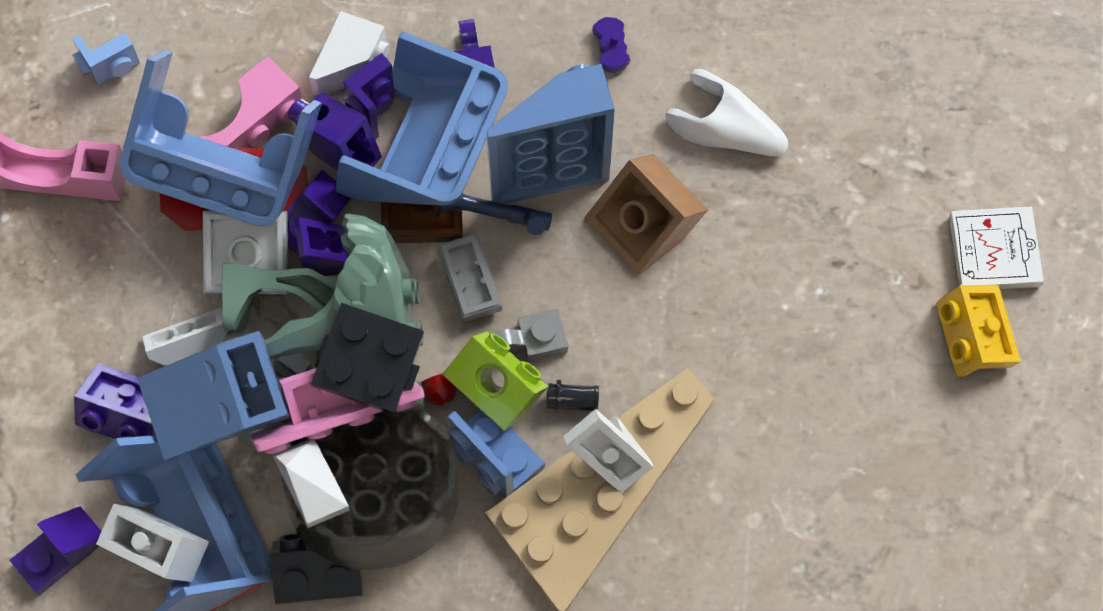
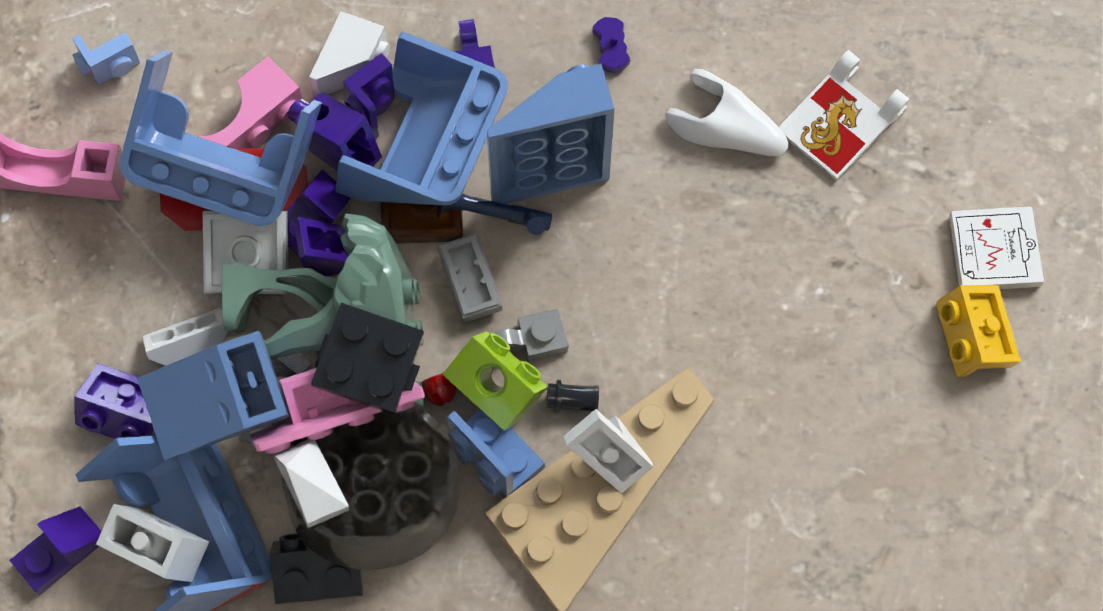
medium nougat slope [584,154,708,274] -> none
none -> flag [779,50,909,181]

